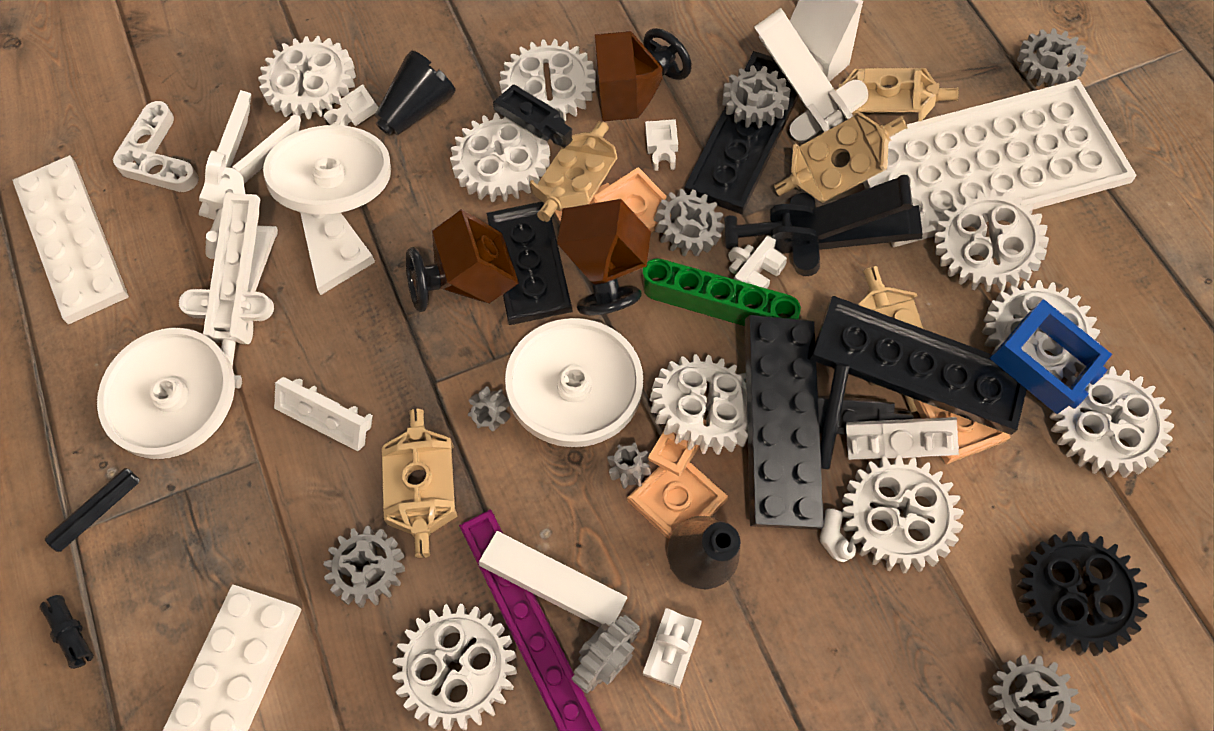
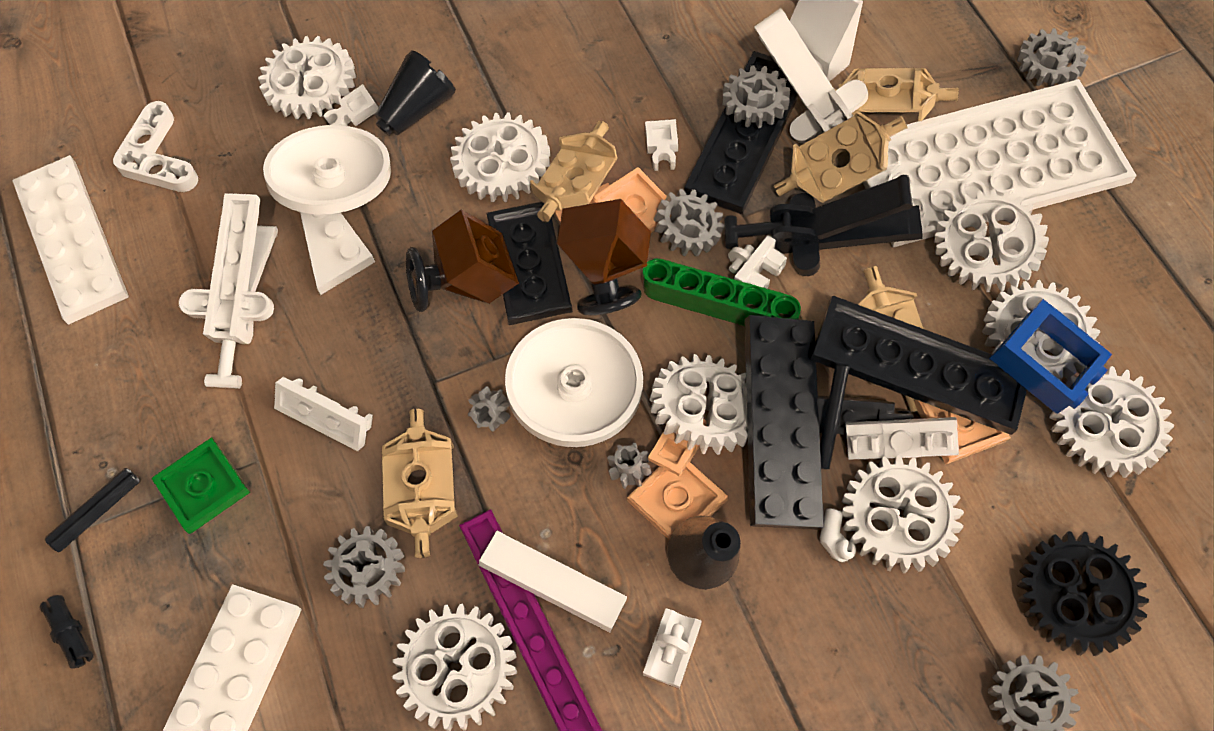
white dish [97,328,235,459] -> none
white piece [199,90,301,259] -> none
black hinge [493,84,573,148] -> none
white gear [499,39,596,121] -> none
light grey gear [572,615,640,693] -> none
reddish brown piece [595,28,692,122] -> none
none -> green plate [151,437,250,534]

